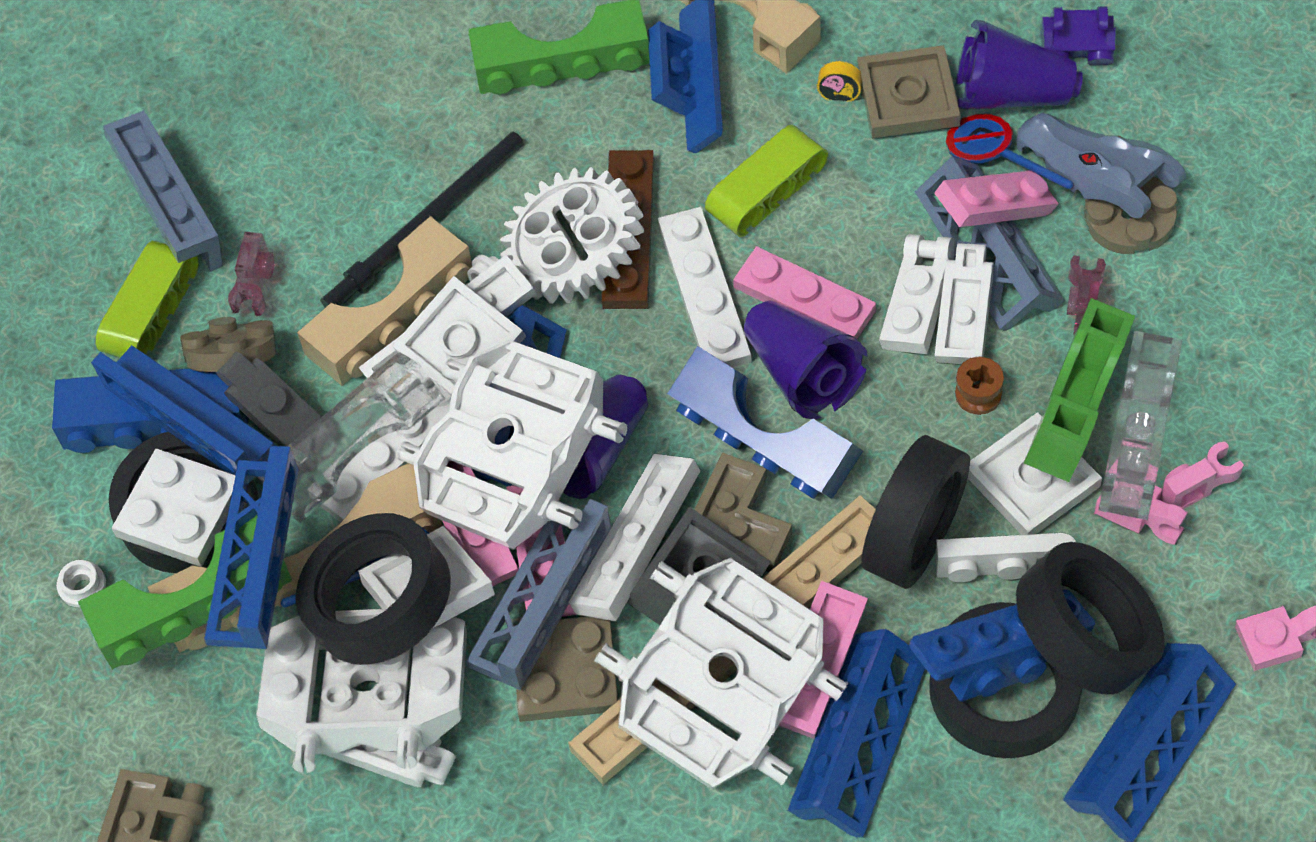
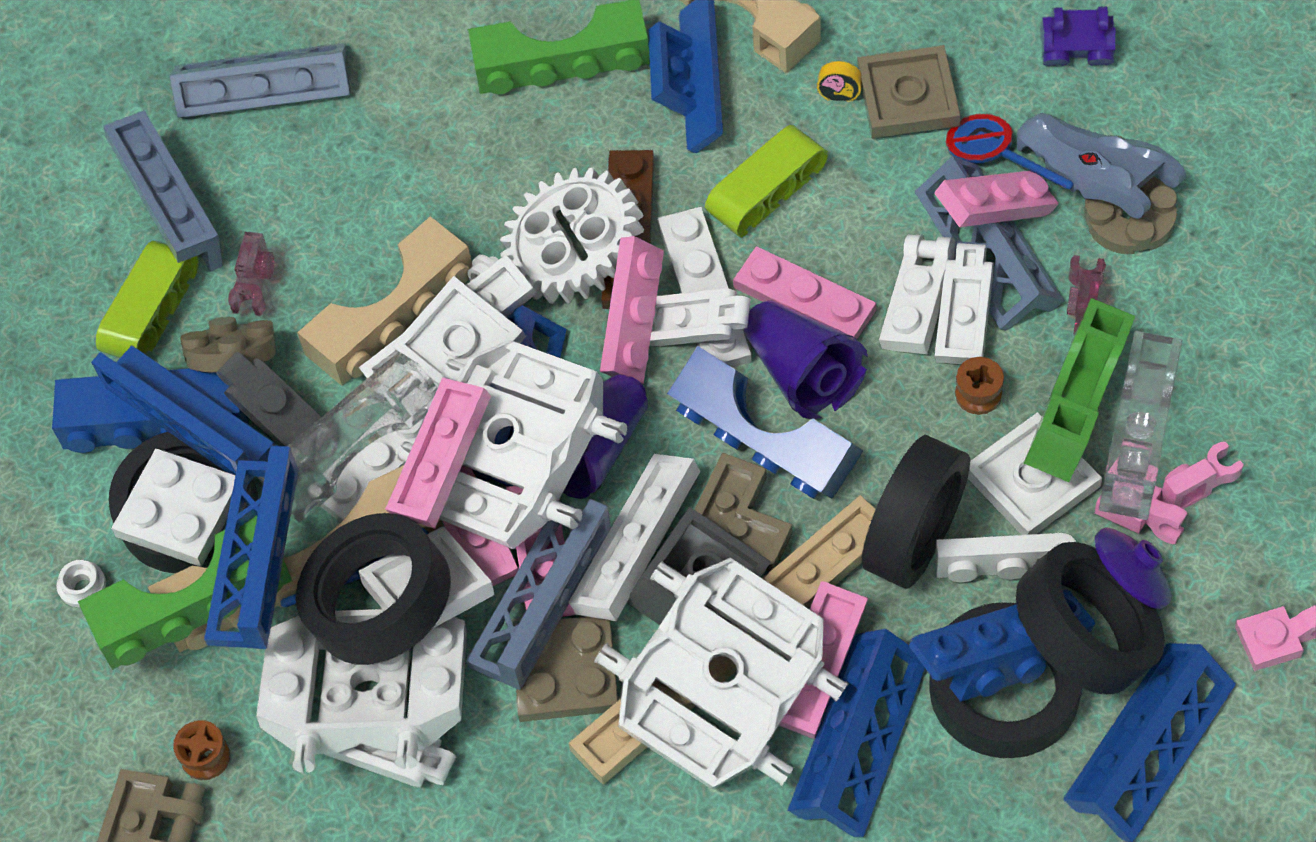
black bar [320,131,524,308] -> none
dark purple cone [956,20,1083,110] -> none
none -> sand blue fence [169,43,350,118]
none -> dark orange wheel [173,720,230,780]
none -> bright pink plate [385,377,491,528]
none -> bright pink plate [600,236,664,384]
none -> white hinge [649,288,751,346]
none -> dark purple dish [1094,528,1172,609]

